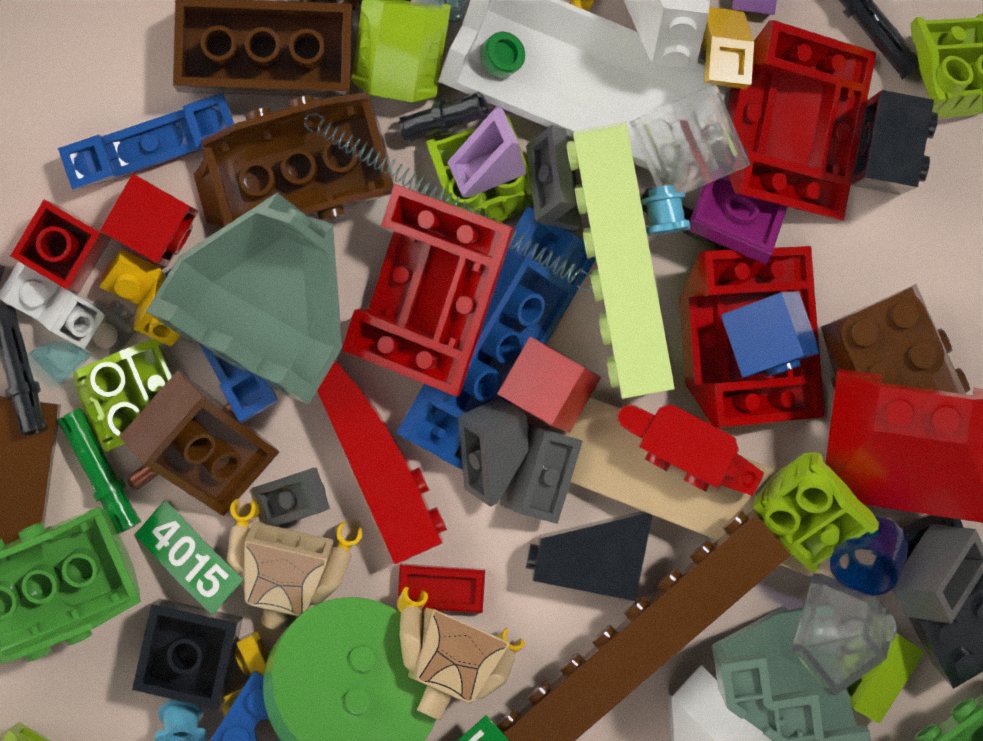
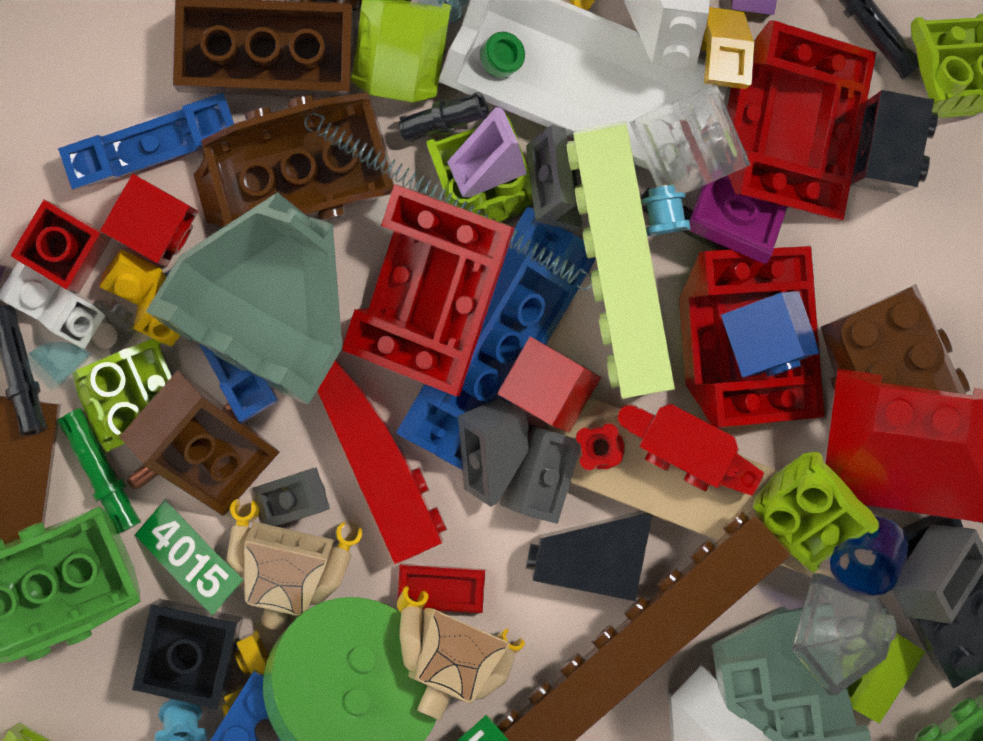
none -> red brick [576,423,625,471]

